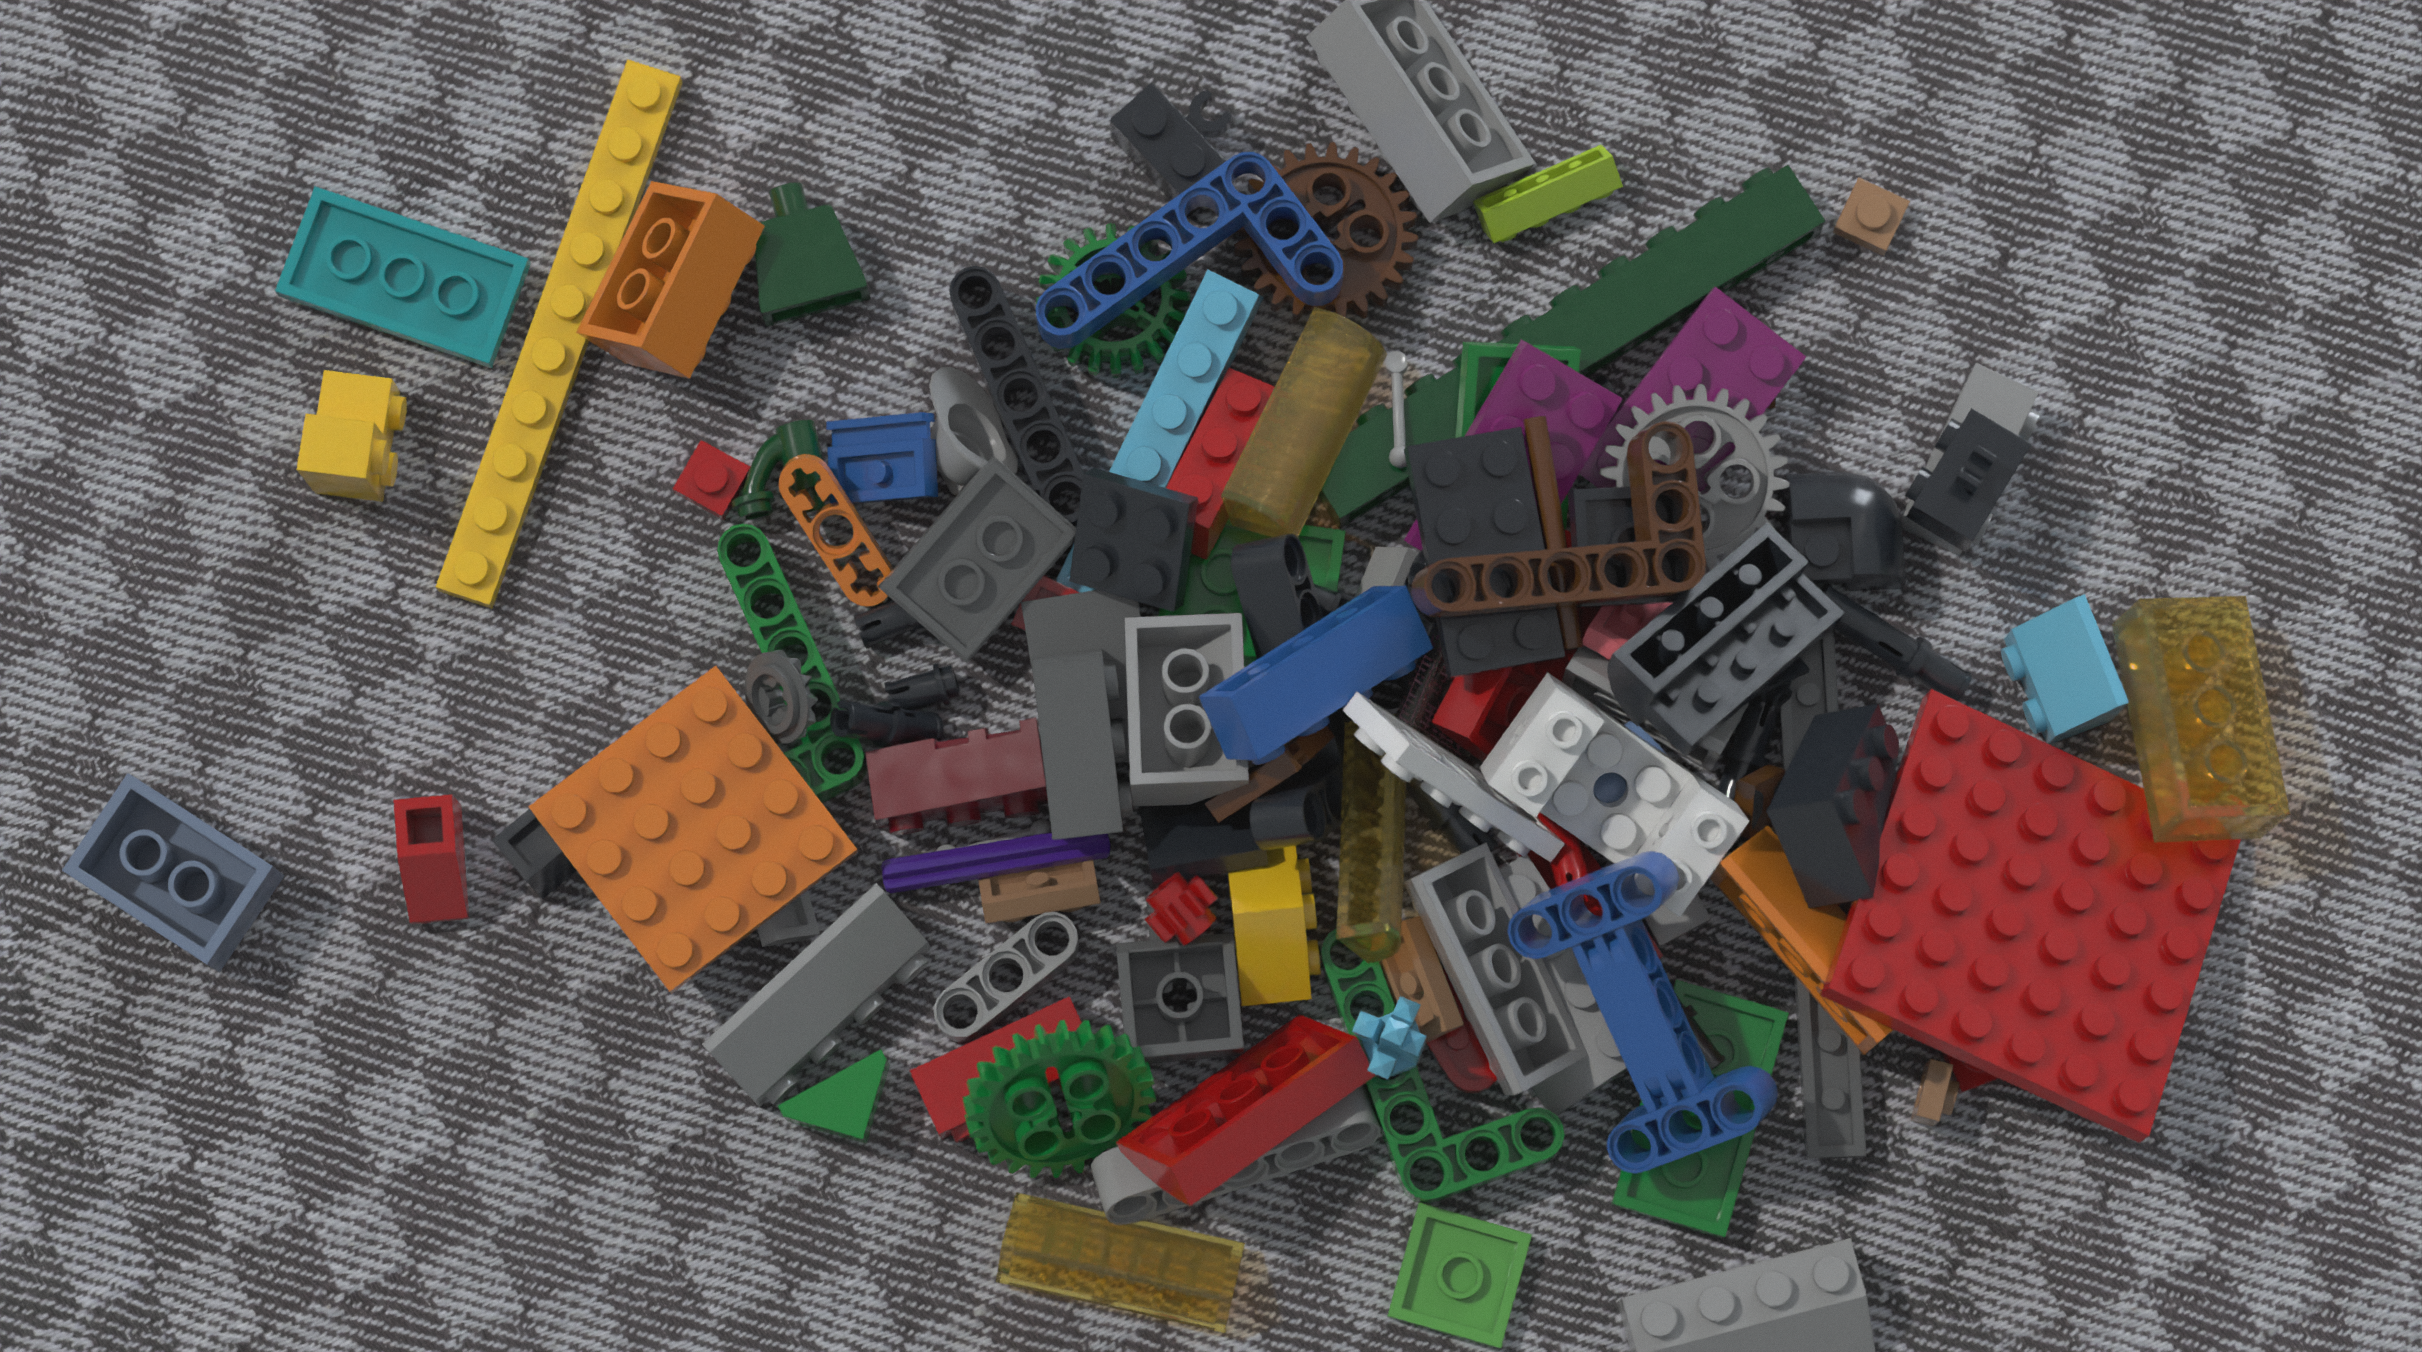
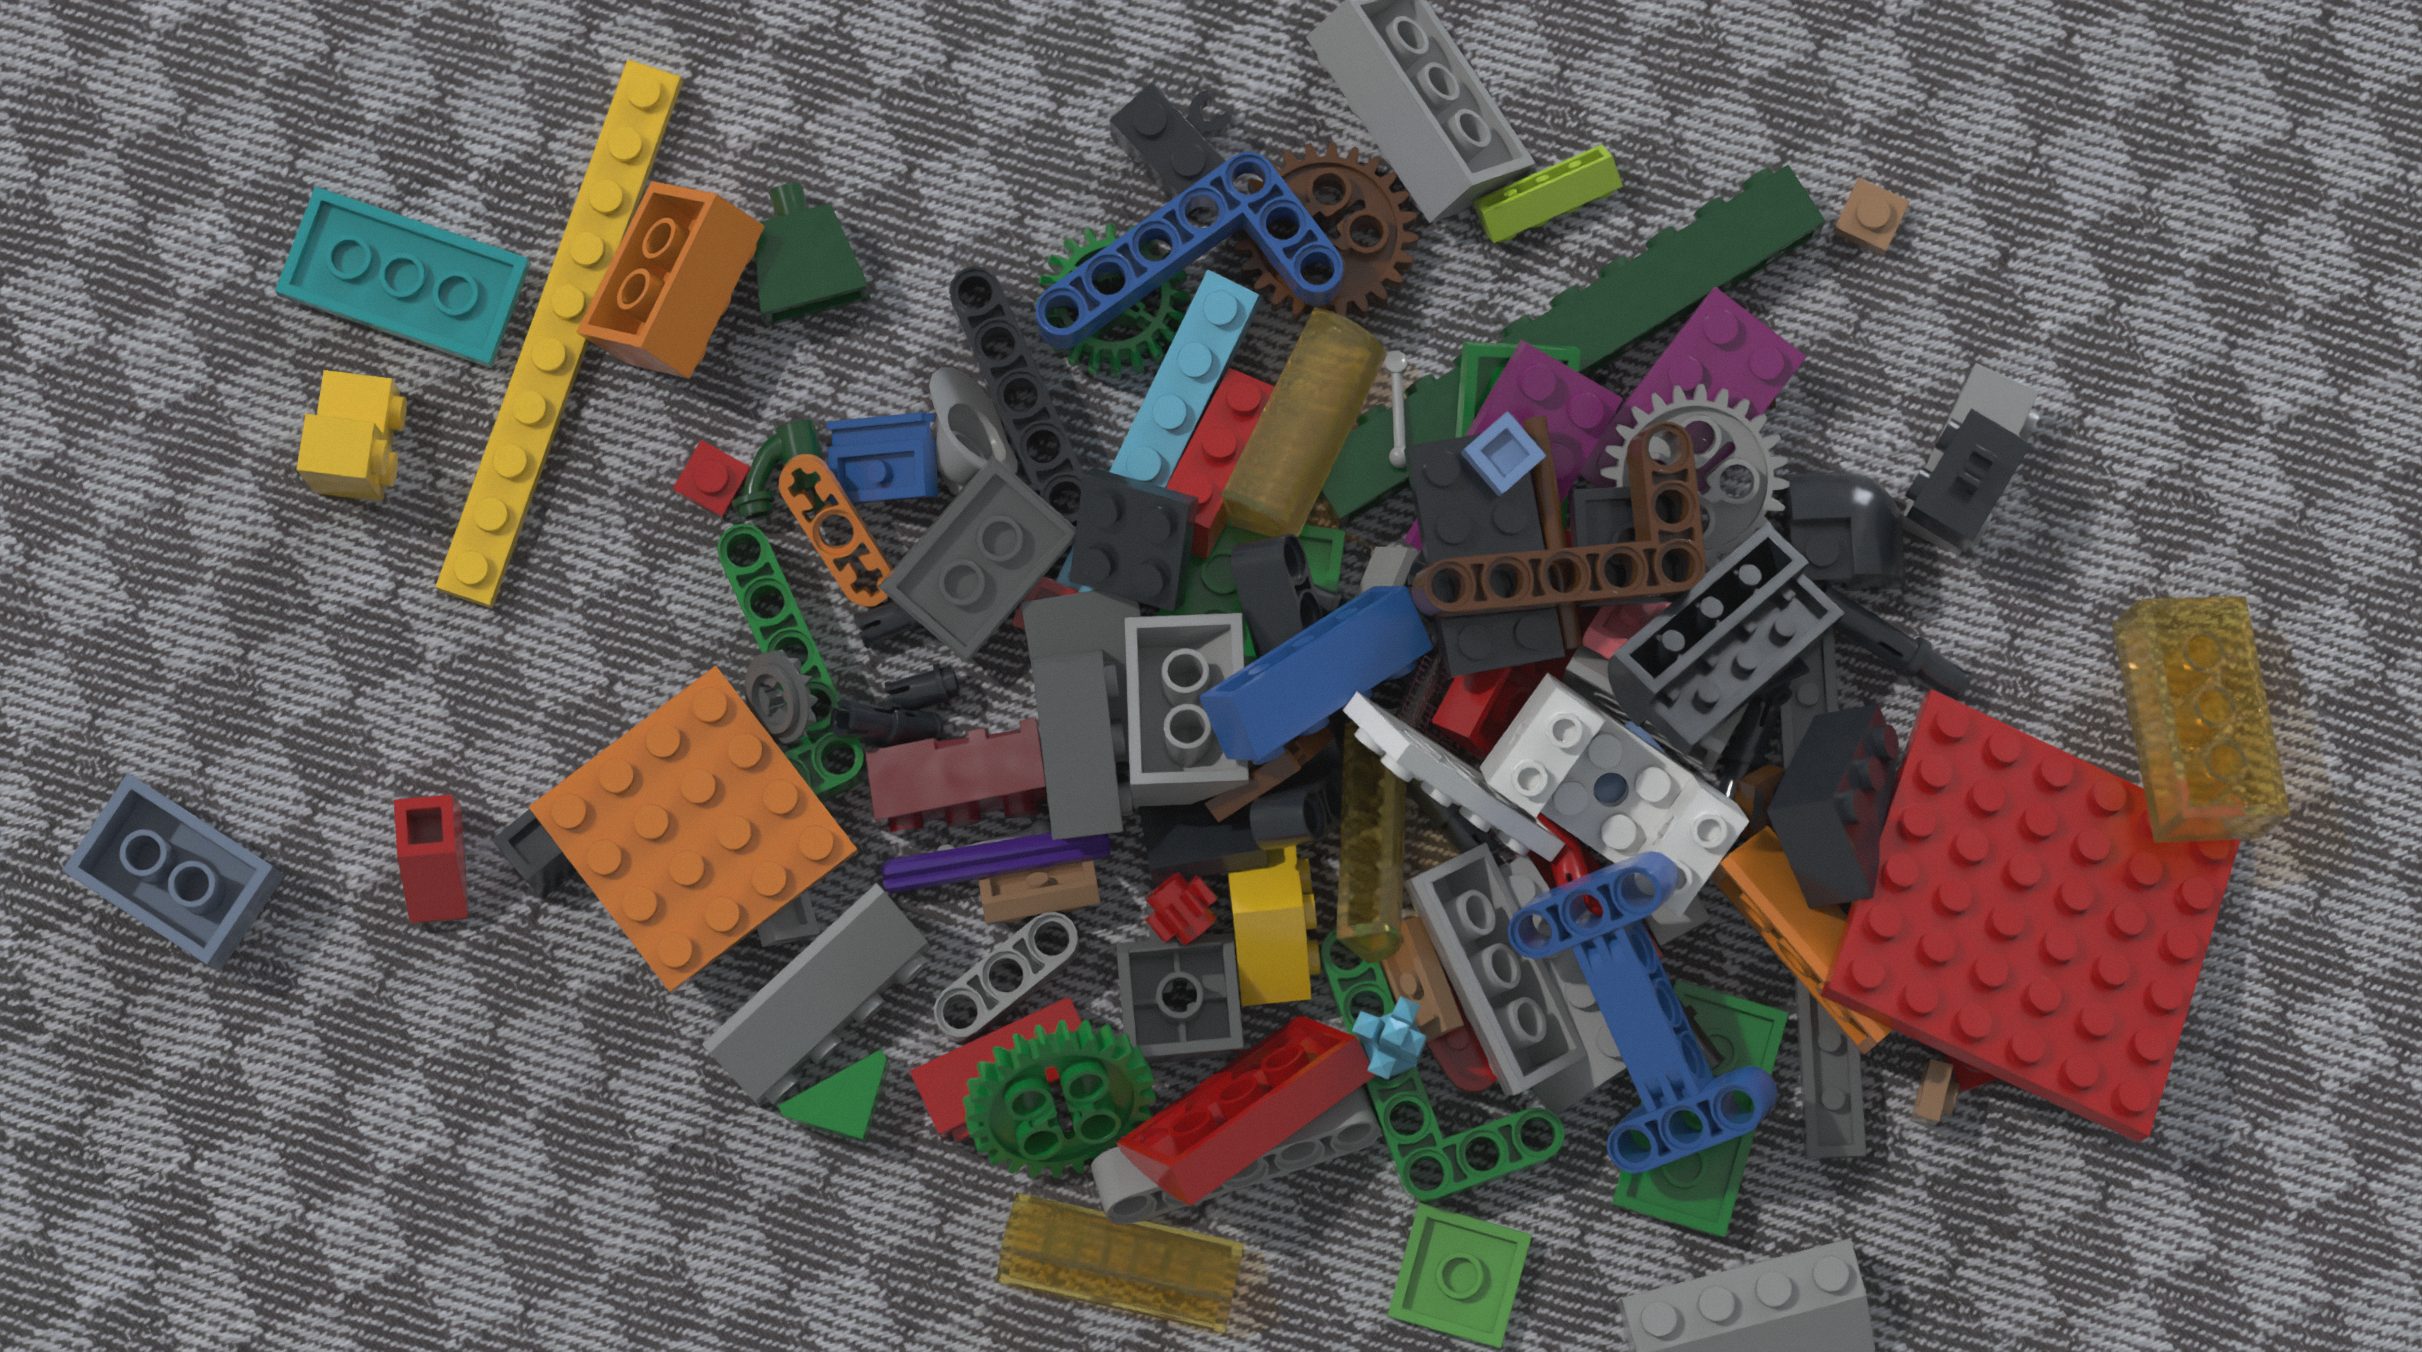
medium azure slope [2001,594,2129,744] -> none
none -> medium blue plate [1460,411,1546,497]

